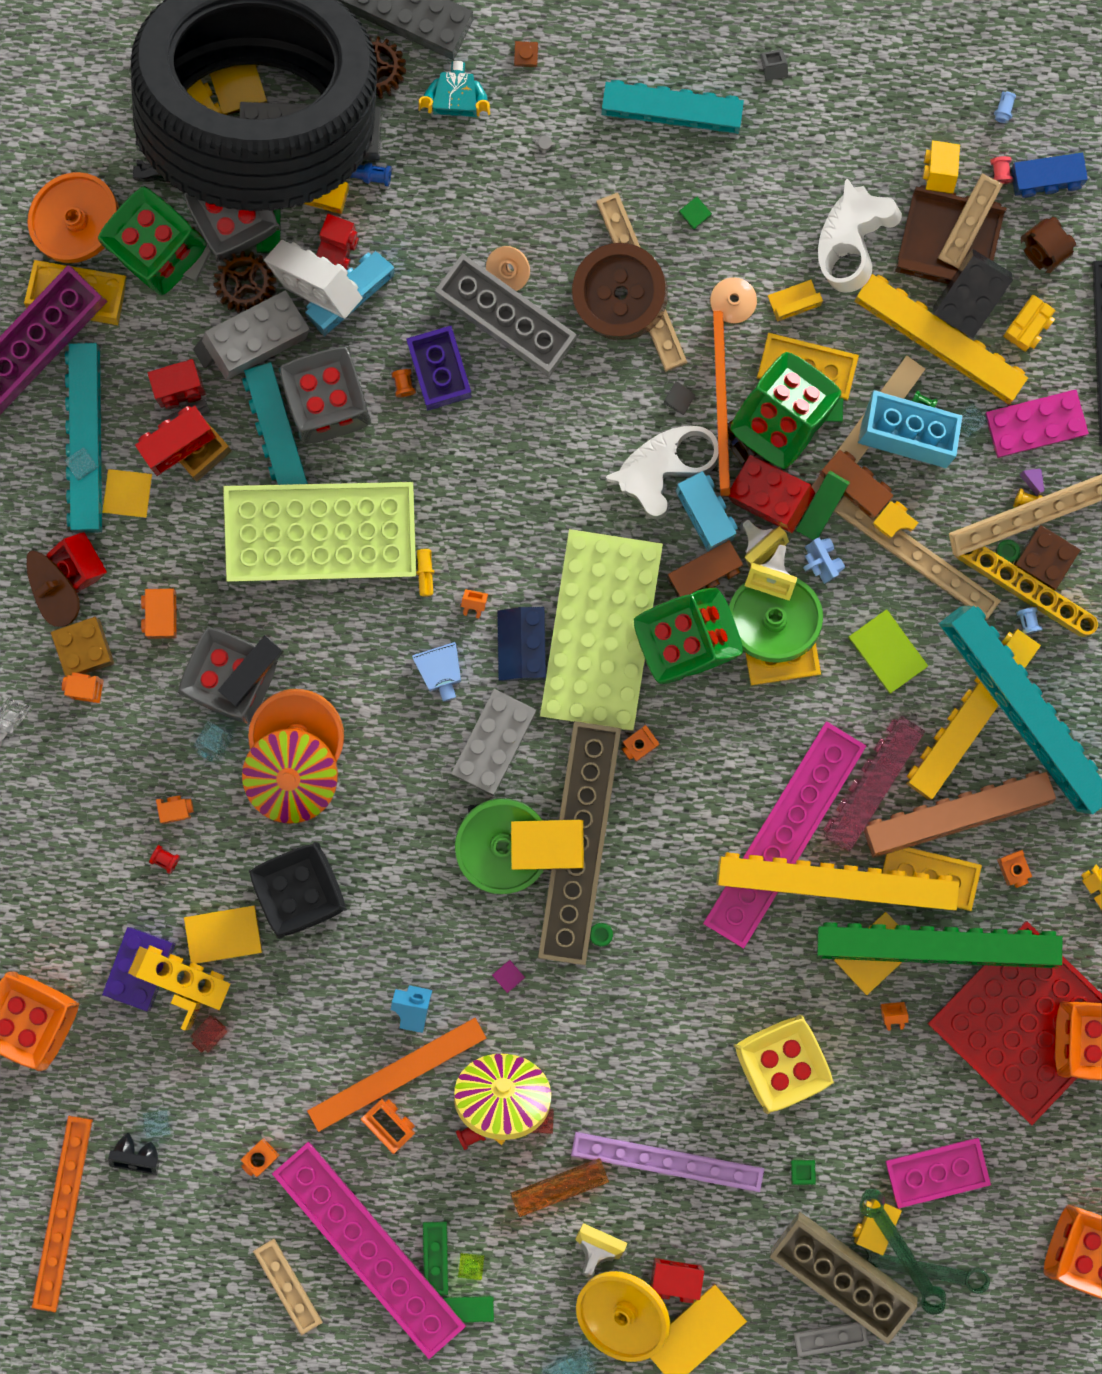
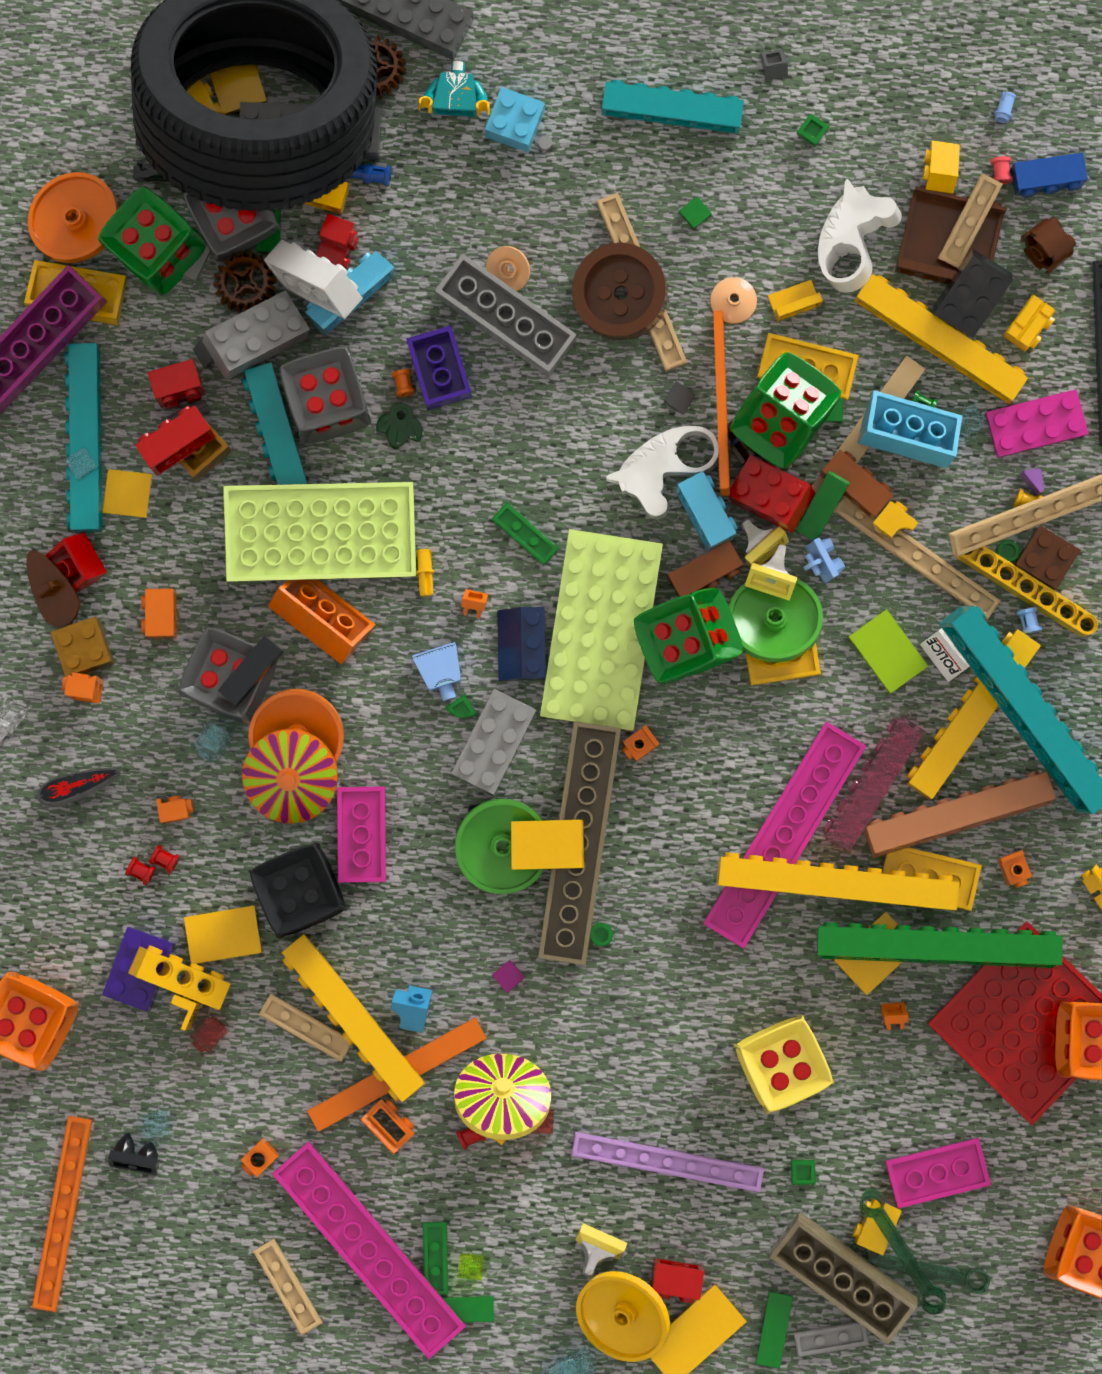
clear orange plate [510,1158,609,1217] -> none
dark orange plate [514,41,538,67] -> none
none -> shield [37,768,120,807]
none -> red bush [125,857,156,886]
none -> tan tile [259,993,351,1062]
none -> orange slope [268,579,376,665]
none -> yellow brick [281,934,426,1102]
none -> dark pink plate [337,786,386,883]
none -> dark green plate [376,403,422,449]
none -> green tile [445,694,478,719]
none -> medium azure brick [485,87,545,153]
none -> green tile [491,502,559,566]
none -> green tile [756,1291,793,1369]
none -> green plate [797,113,829,147]
none -> white panel [920,628,969,682]

